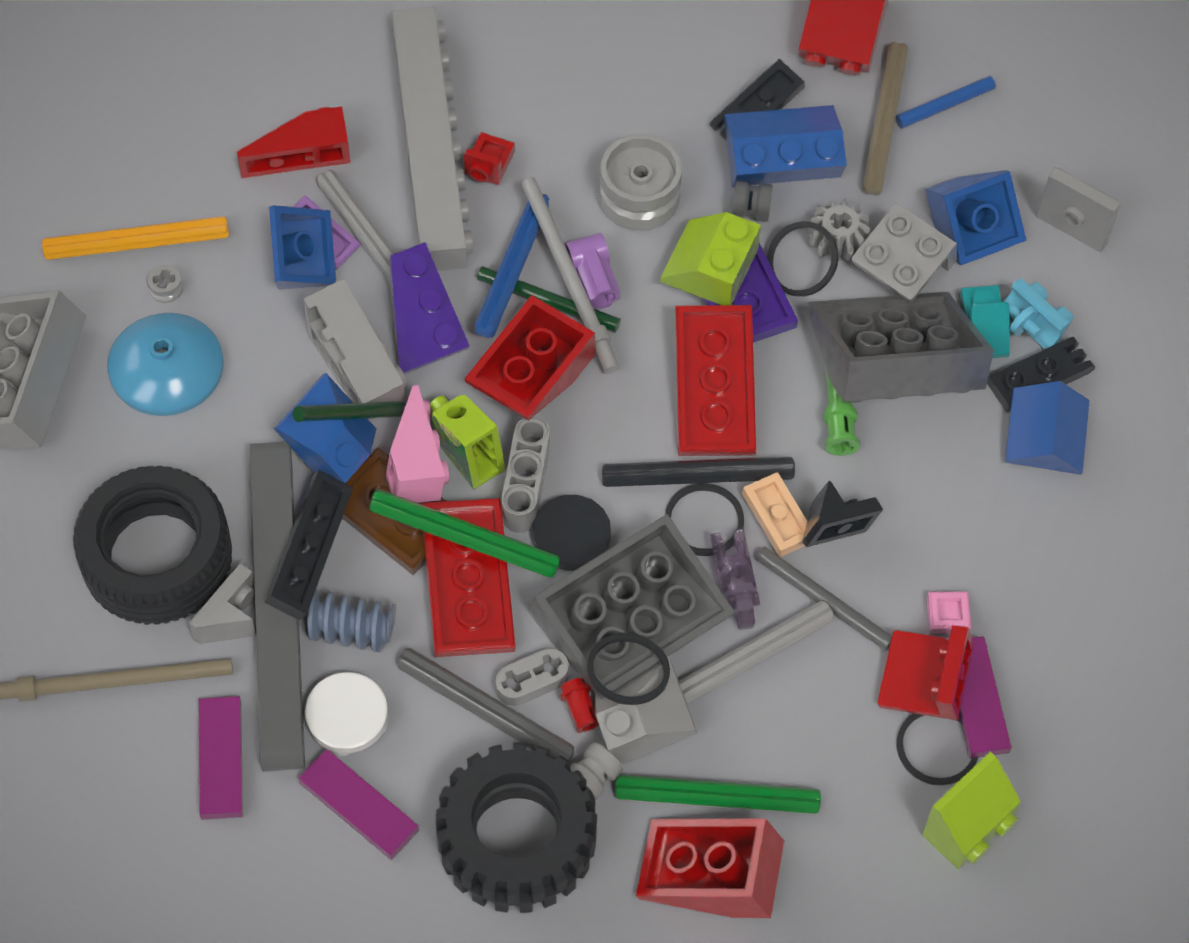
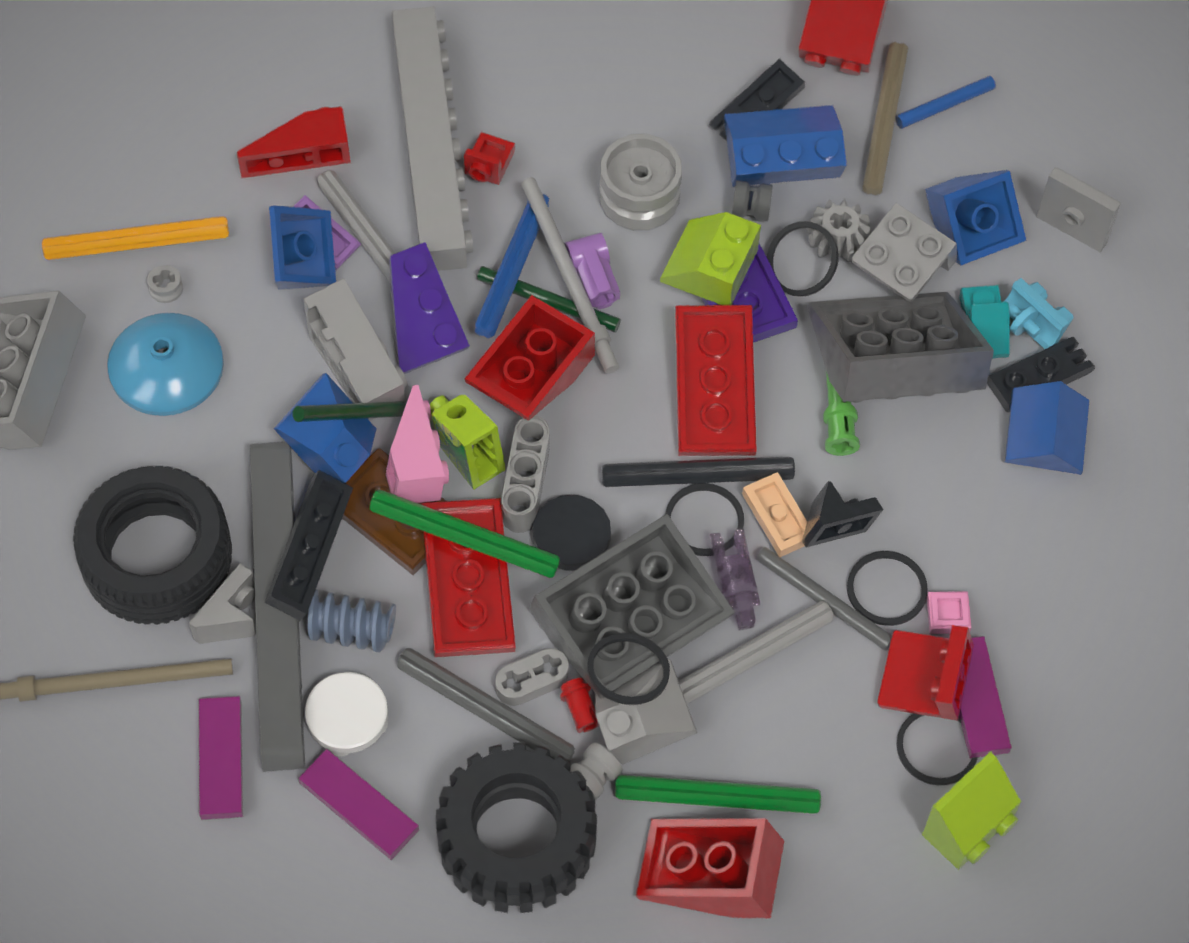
none -> black piece [847,551,928,626]

